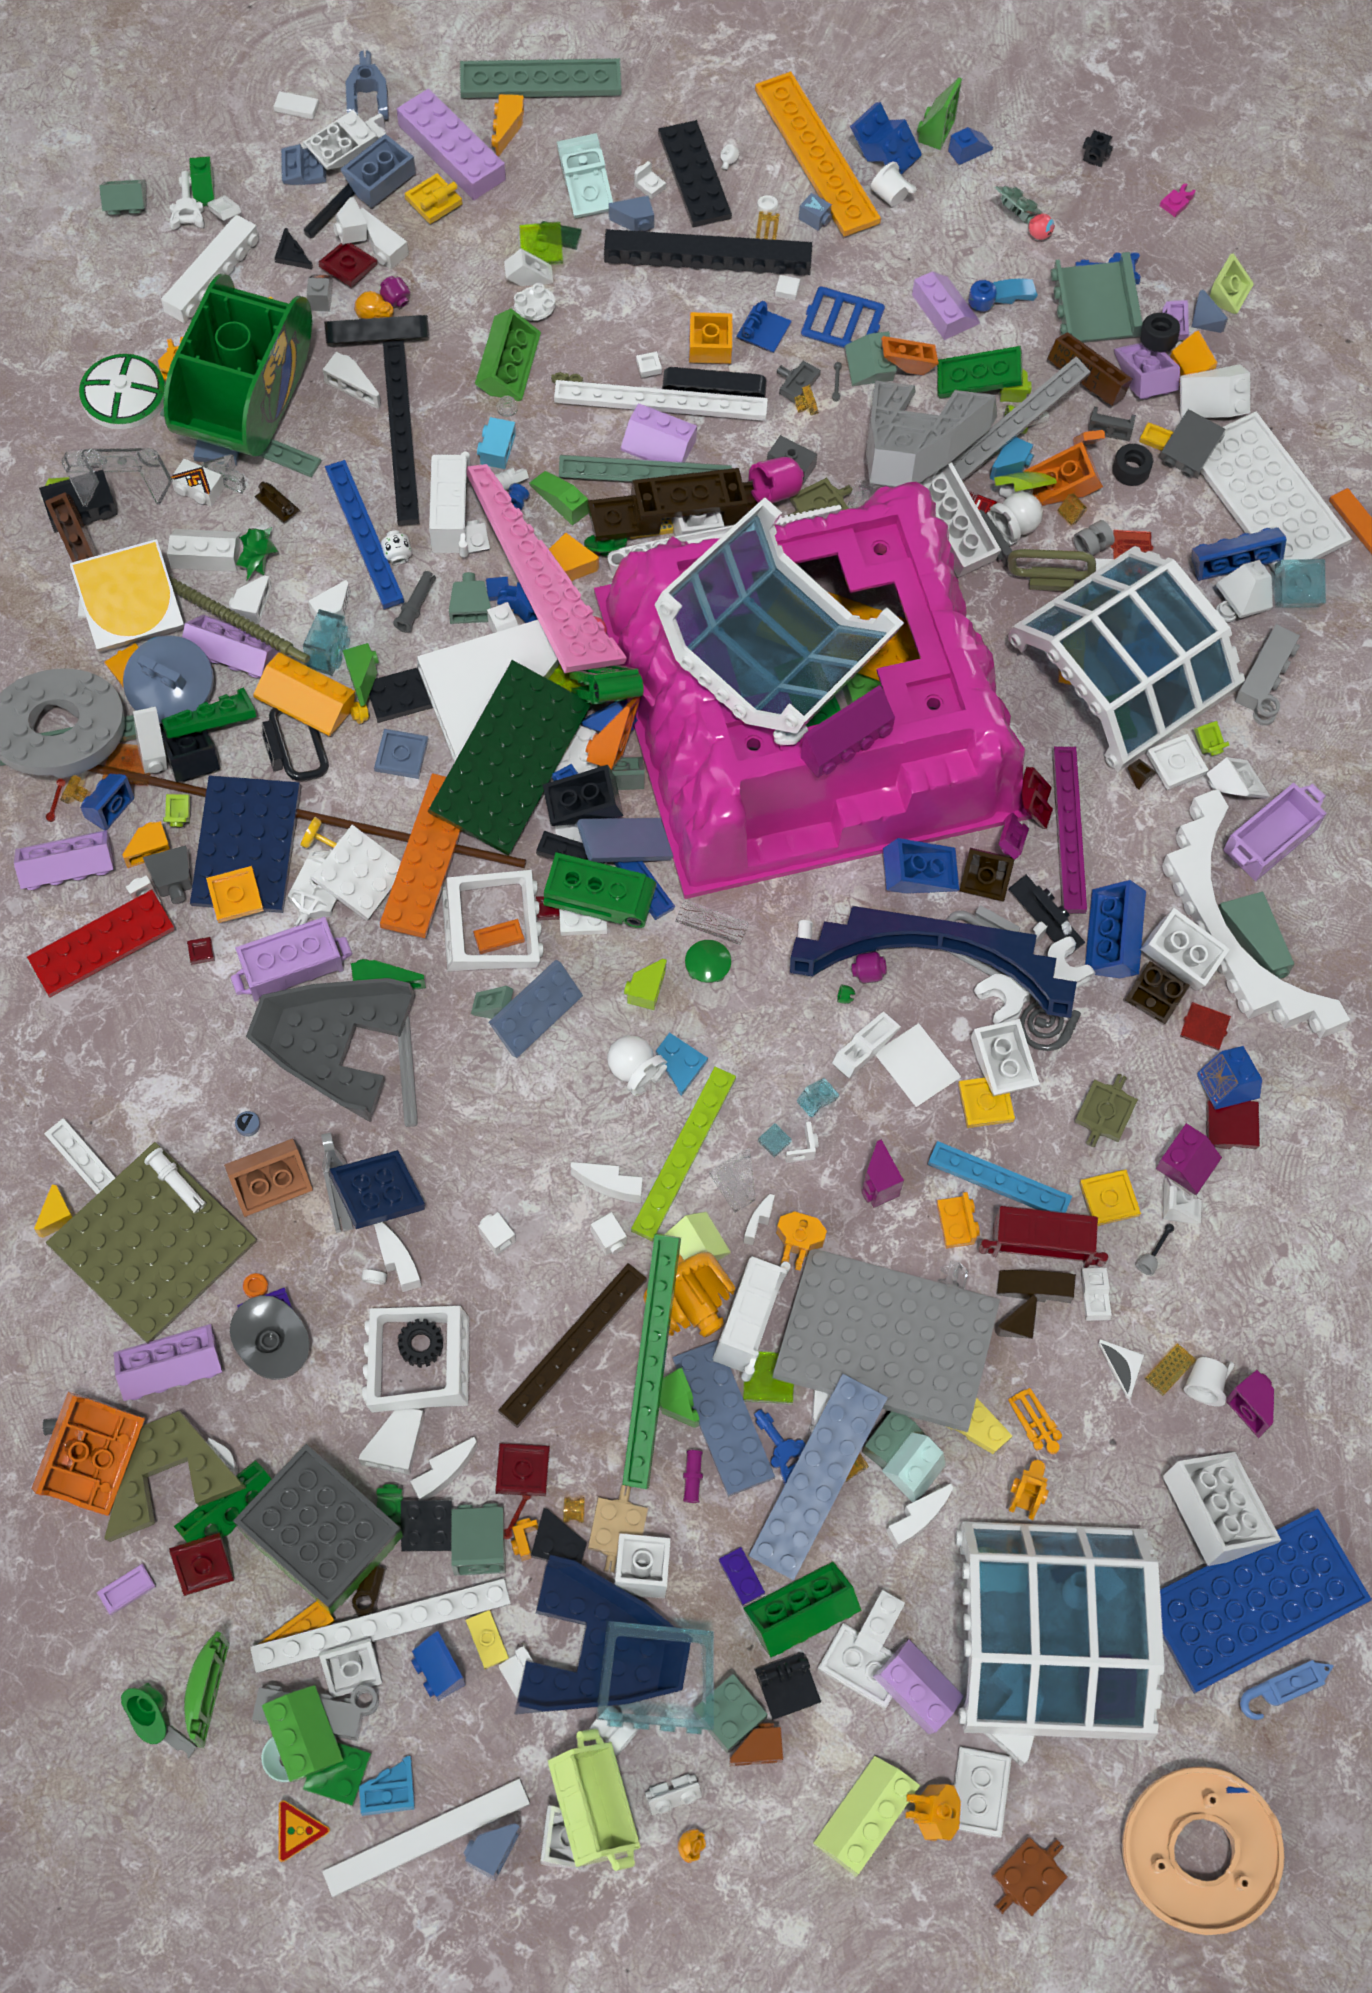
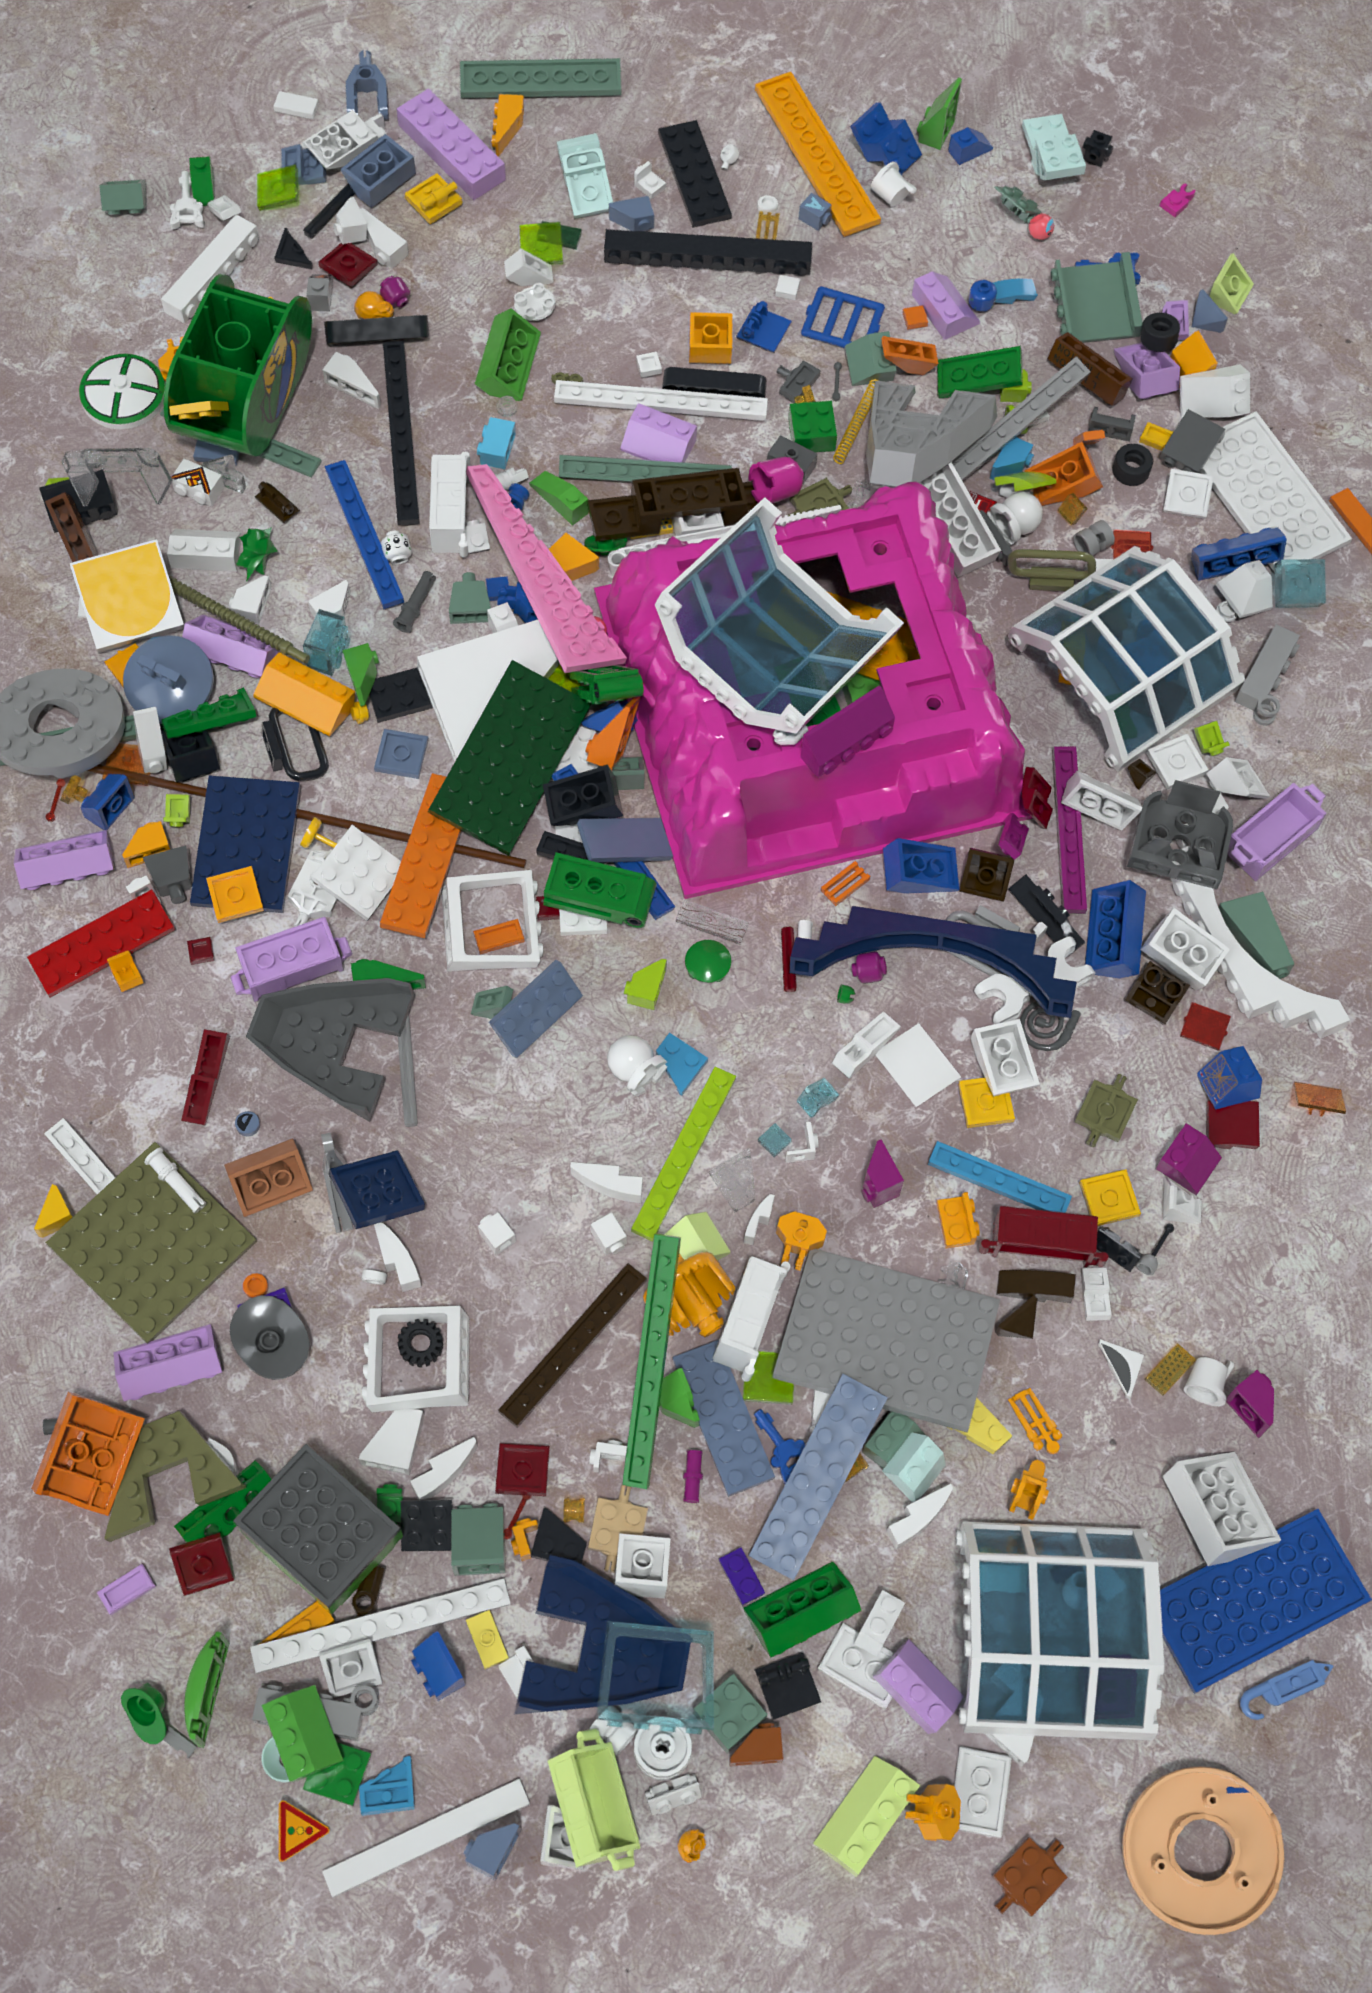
none -> light orange bracket [107,951,143,992]
none -> yellow plate [169,401,229,420]
none -> dark red slope [181,1029,231,1126]
none -> clear neon green tile [257,165,298,211]
none -> white bracket [589,1440,627,1473]
none -> white wheel [634,1717,692,1781]
none -> dark red axle [781,927,797,992]
none -> green brick [788,401,837,453]
none -> orange tile [820,861,871,906]
none -> yellow piece [833,379,879,464]
none -> orange tile [902,305,928,330]
none -> light aqua piece [1022,114,1086,180]
none -> white slope [1061,771,1142,831]
none -> black hinge [1096,1226,1143,1272]
none -> dark grey piece [1127,780,1233,890]
none -> white tile [1163,469,1214,519]
none -> clear orange piece [1293,1081,1346,1117]

